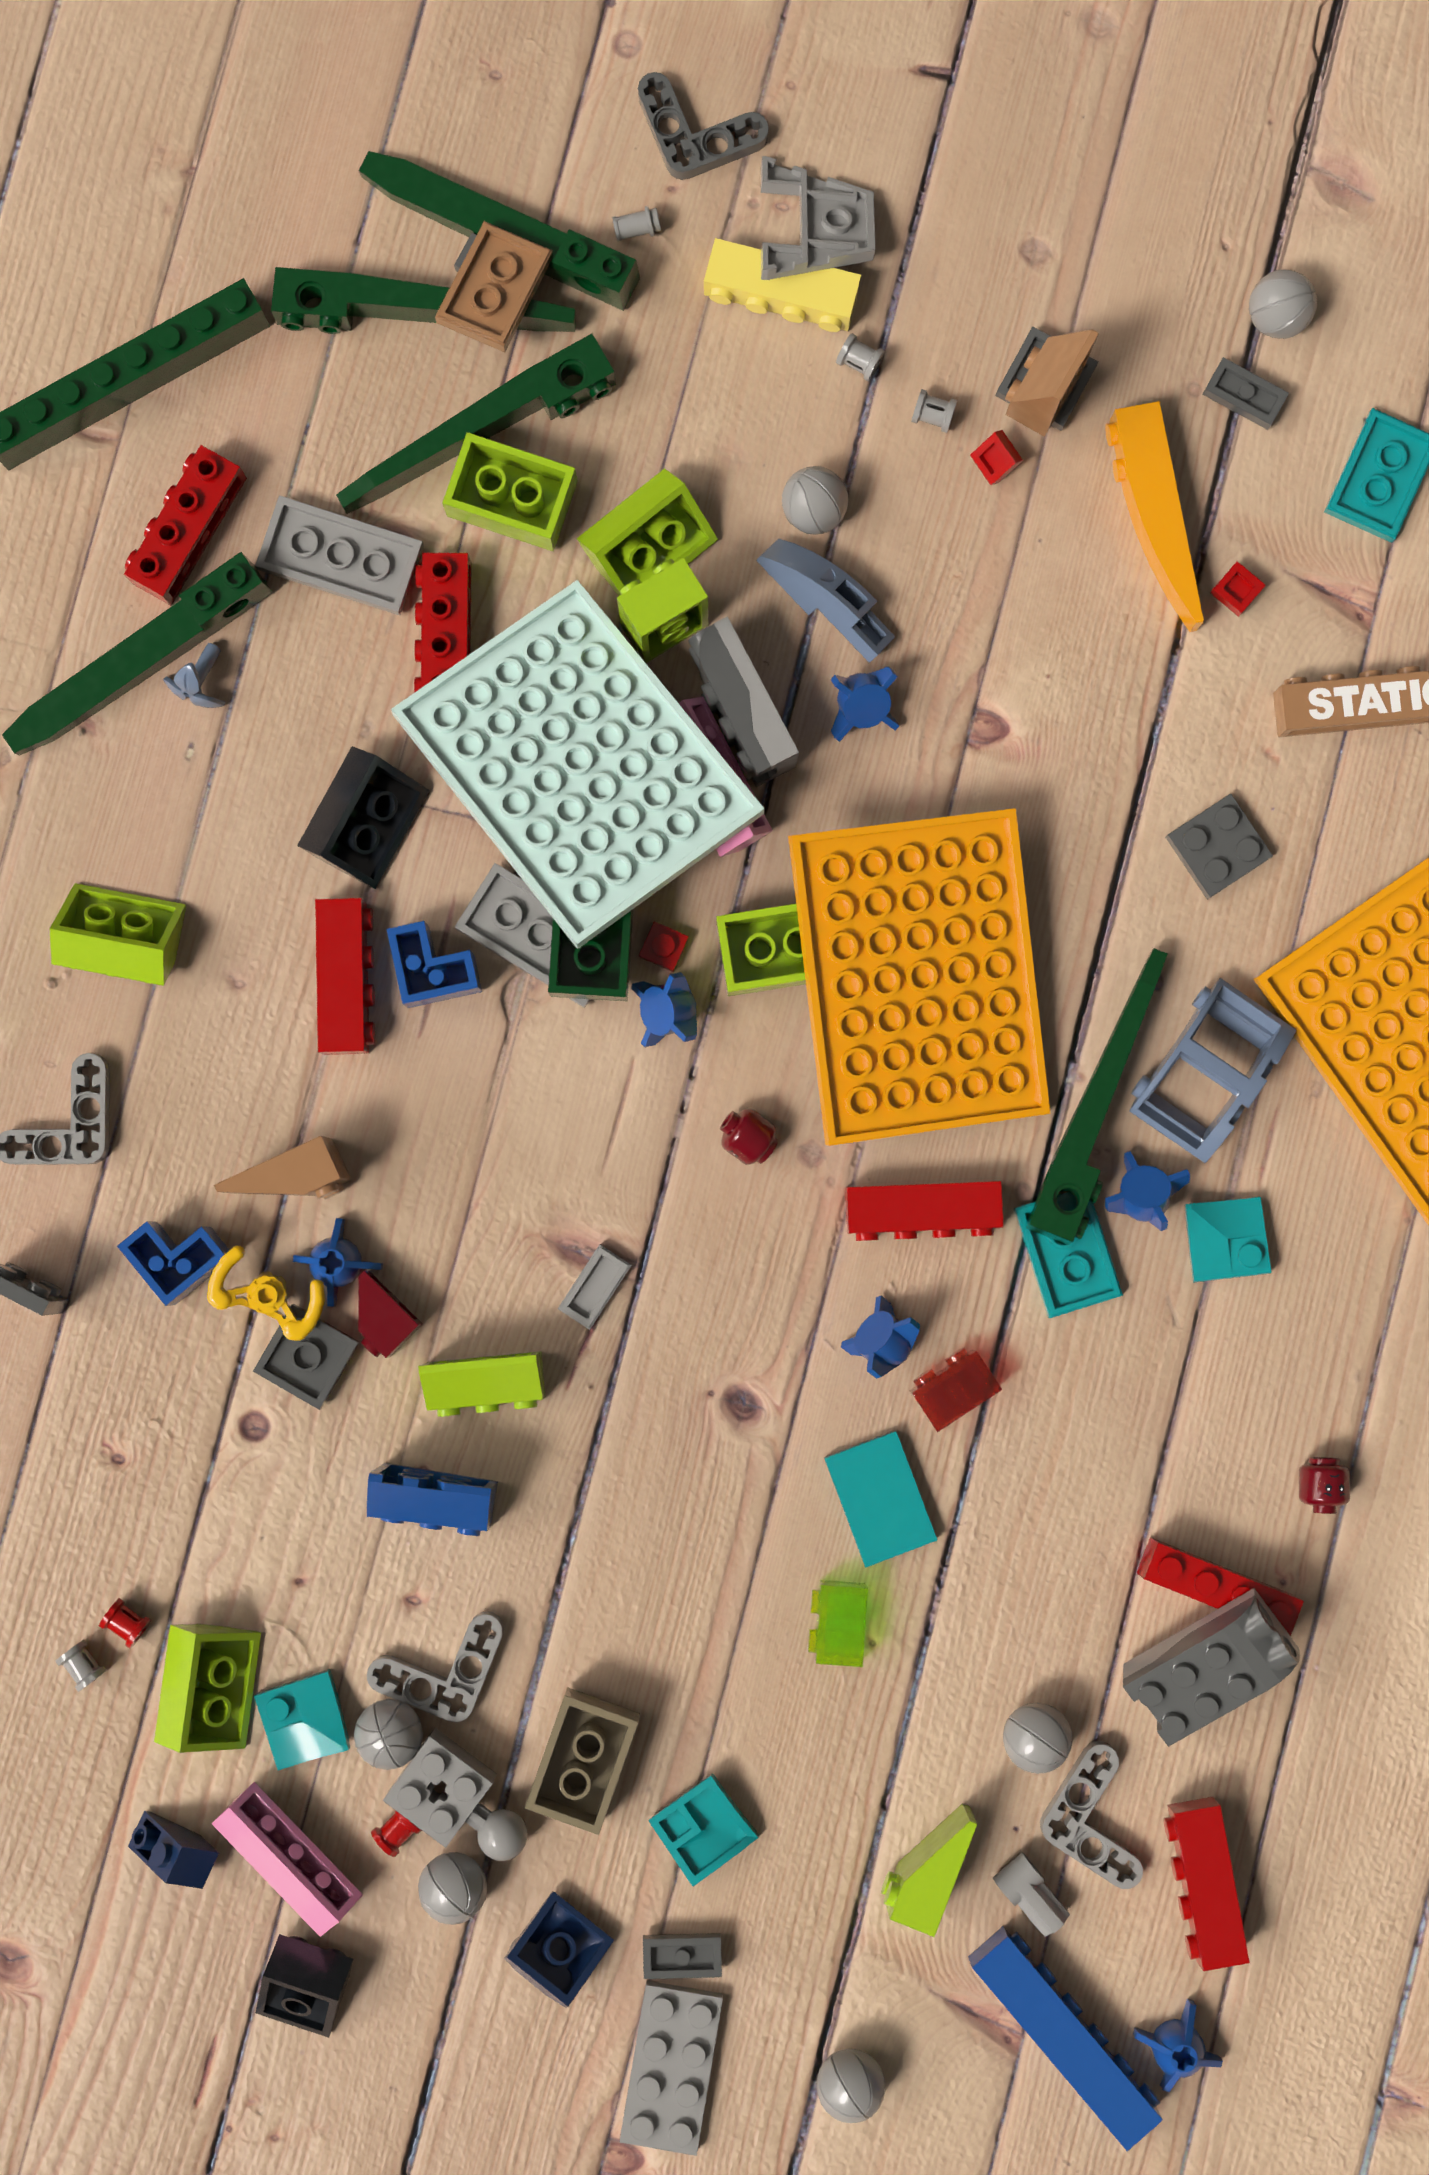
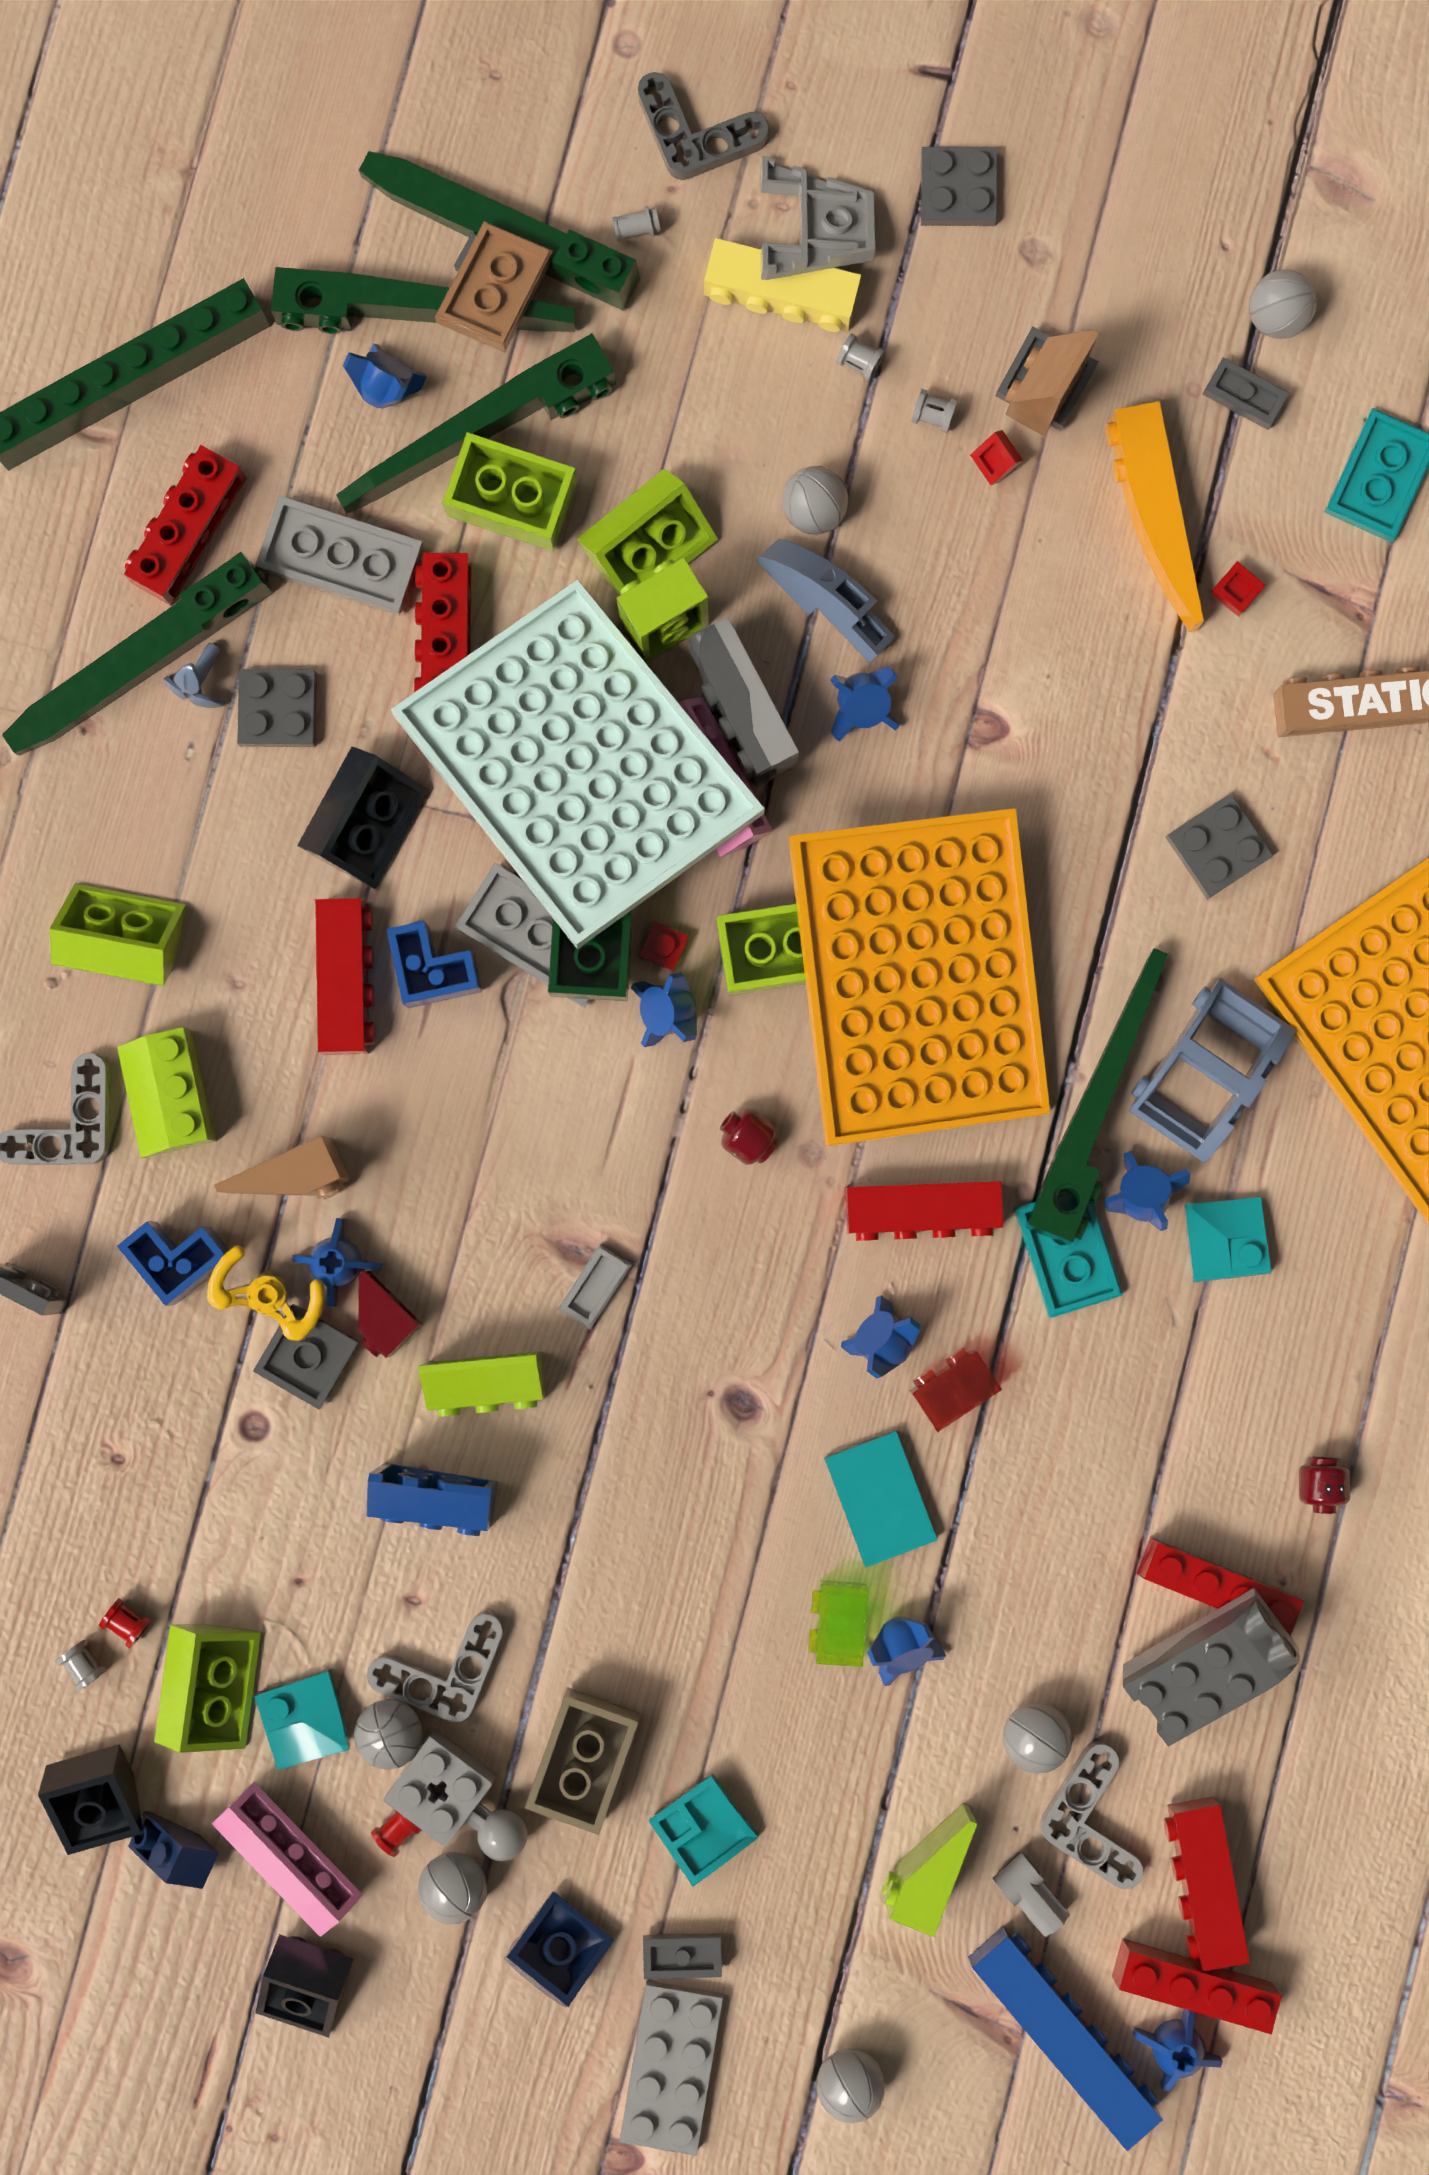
none -> black slope [38,1744,143,1855]
none -> lime slope [117,1027,217,1158]
none -> dark grey plate [237,669,317,747]
none -> blue piece [343,343,427,409]
none -> blue piece [867,1617,946,1686]
none -> dark grey plate [921,147,997,226]
none -> red brick [1112,1938,1282,2035]

